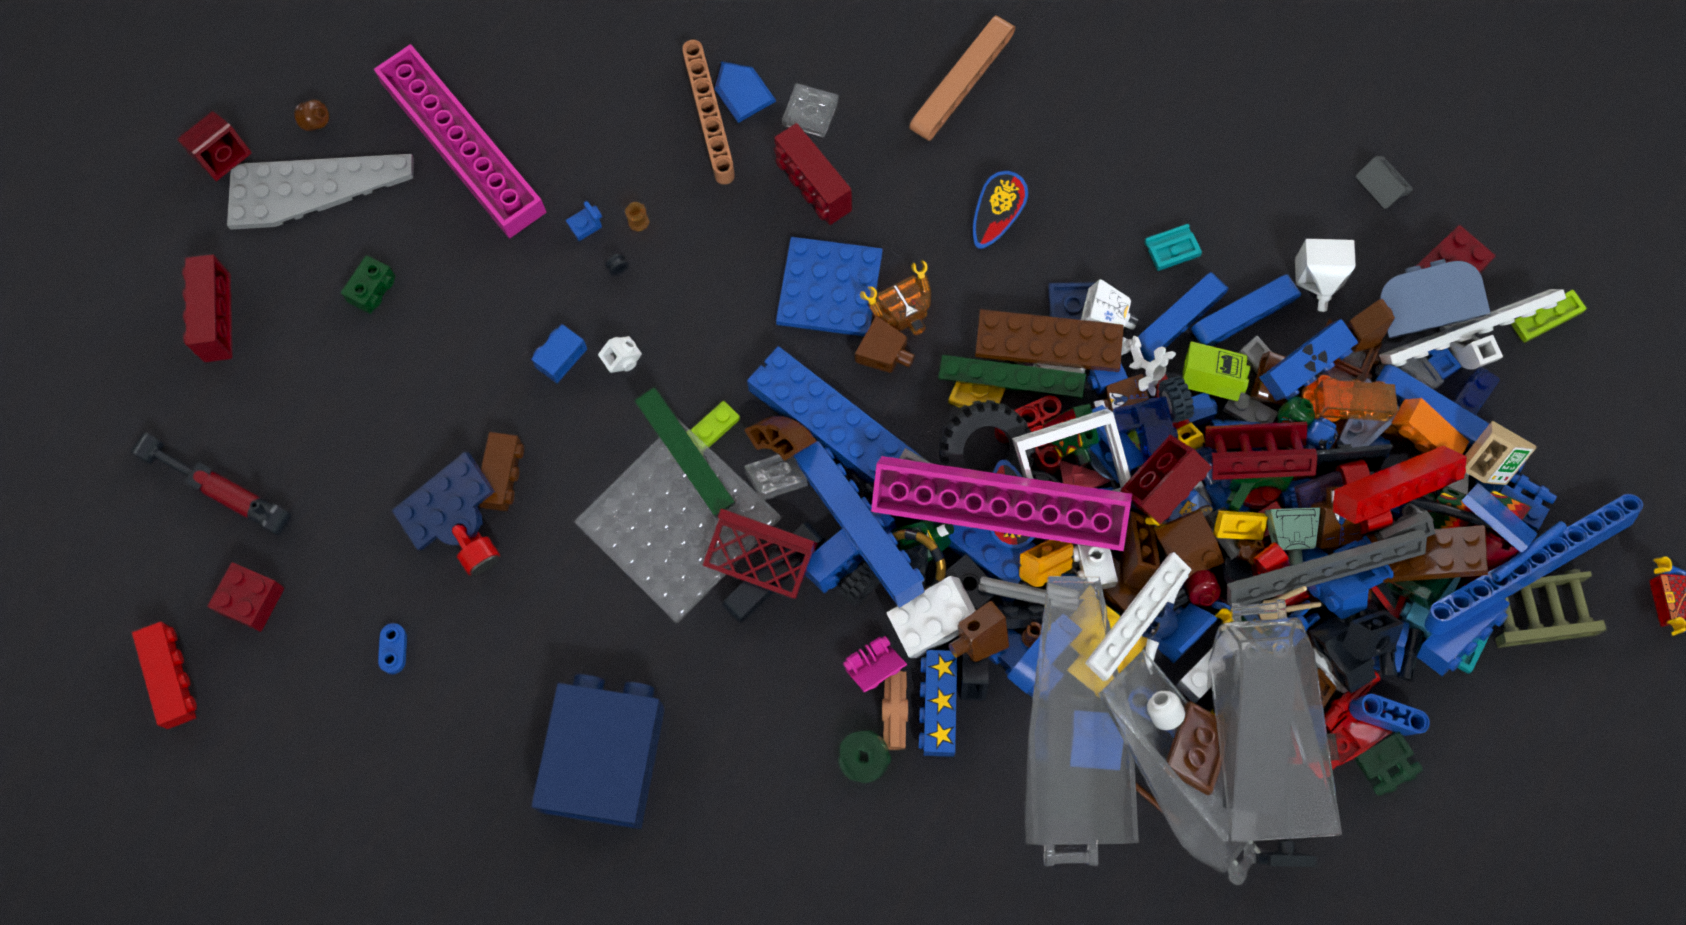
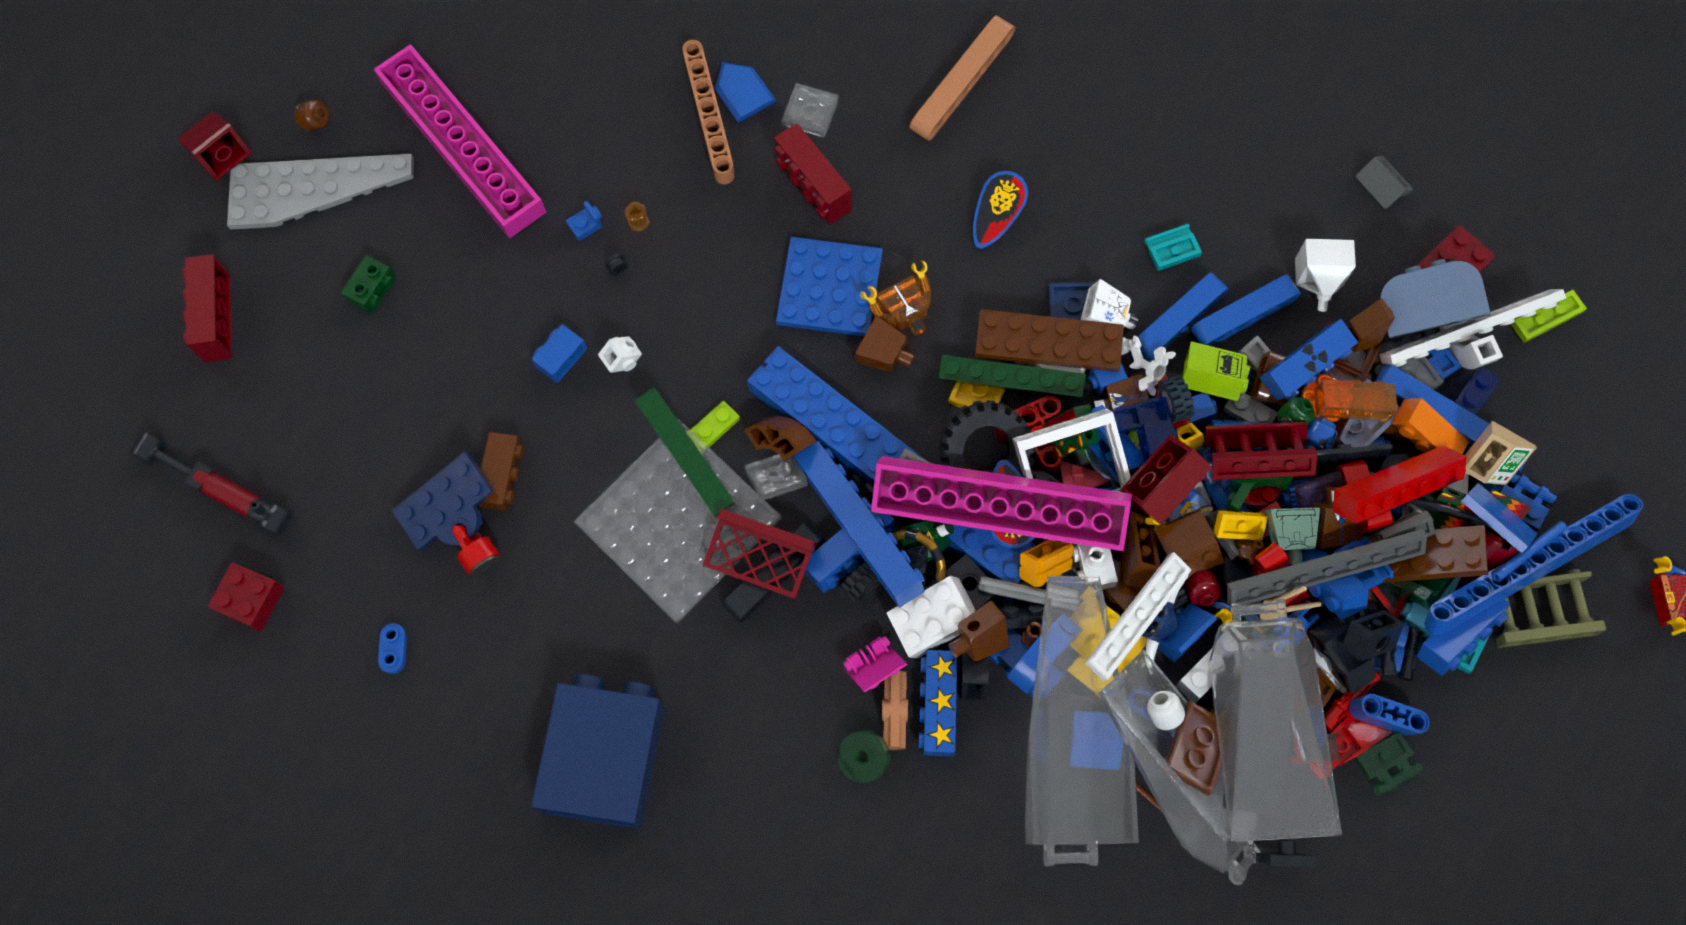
red brick [132,621,197,729] -> none

